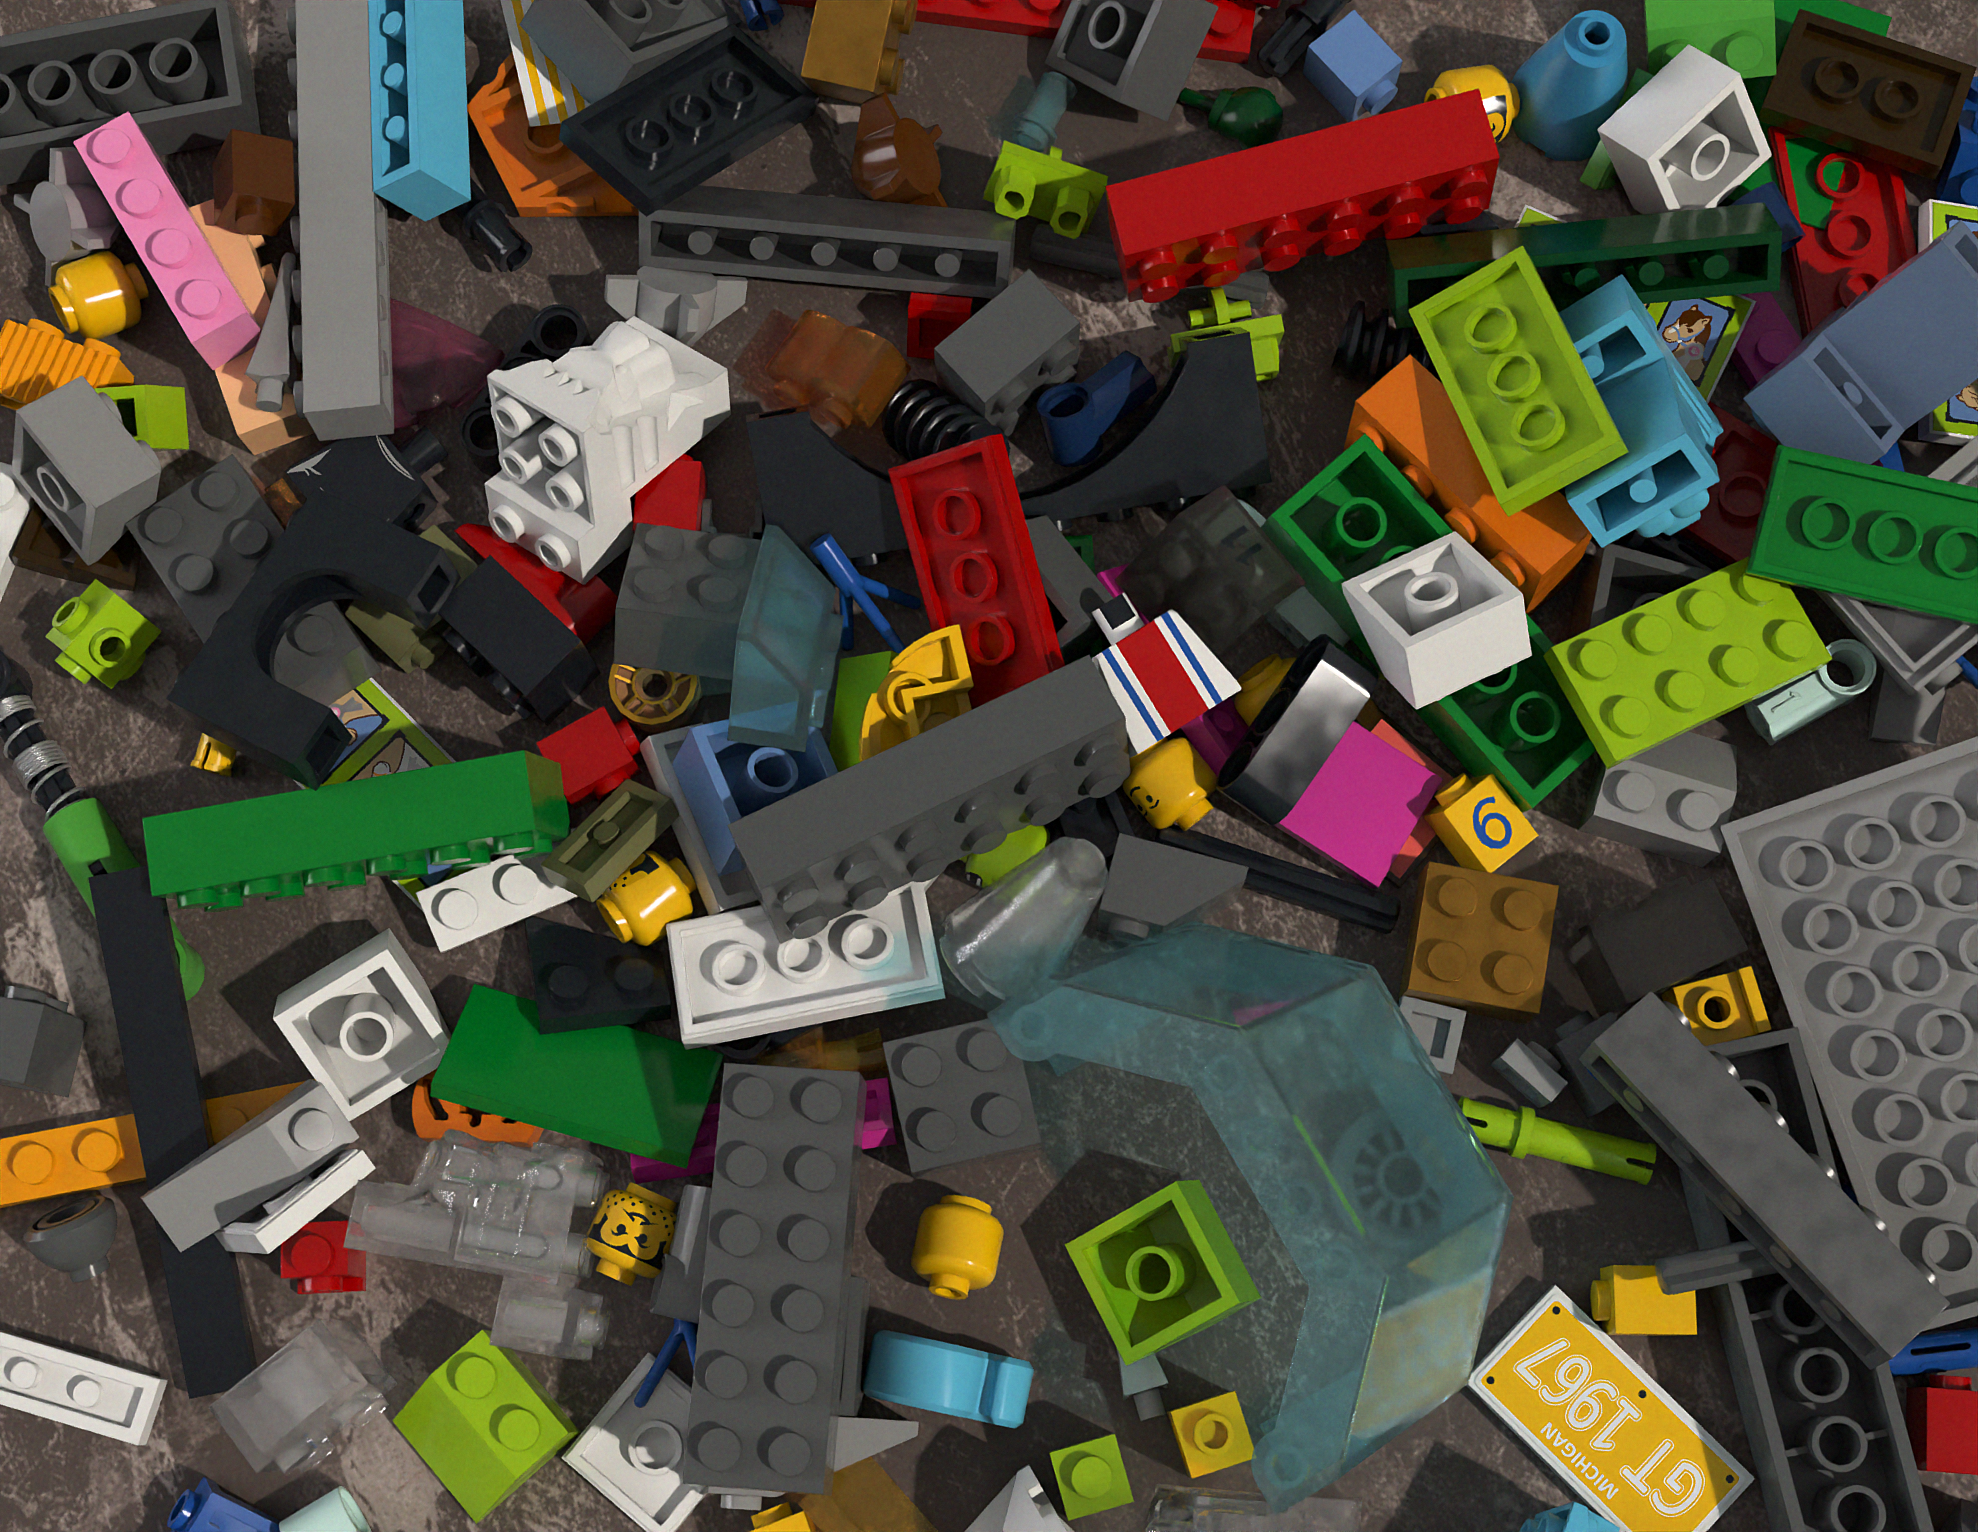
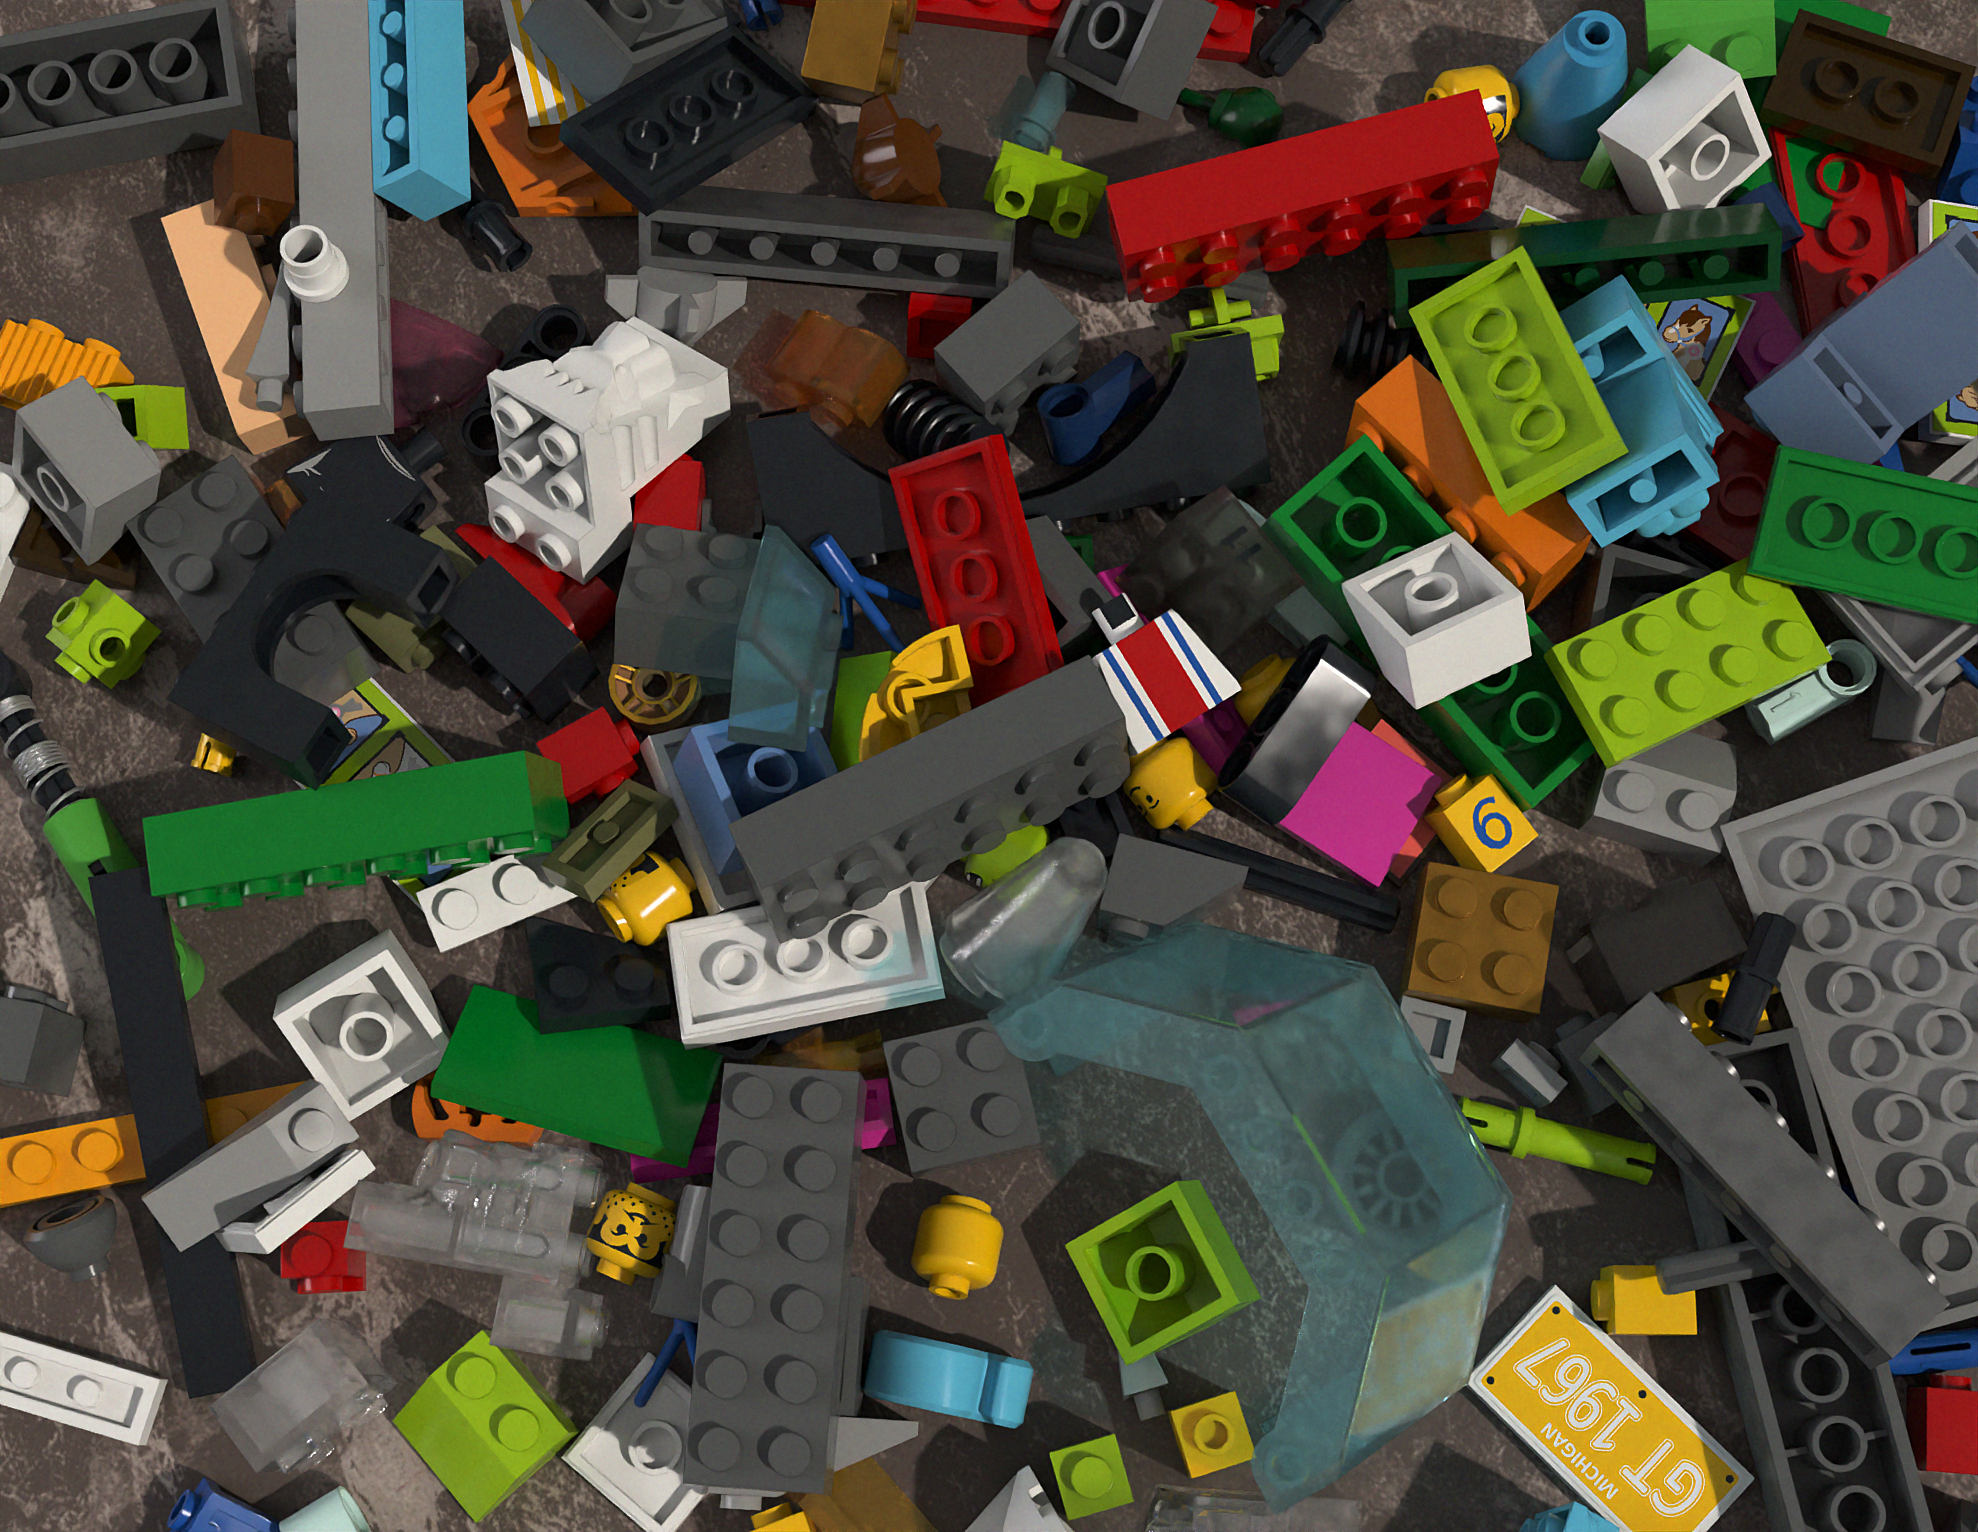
light grey piece [14,147,122,287] -> none
yellow head [48,251,149,340] -> none
bright pink brick [73,111,262,370] -> none
medium blue brick [1302,10,1403,122] -> none
none -> white piece [280,225,349,303]
none -> black axle [1710,912,1796,1046]

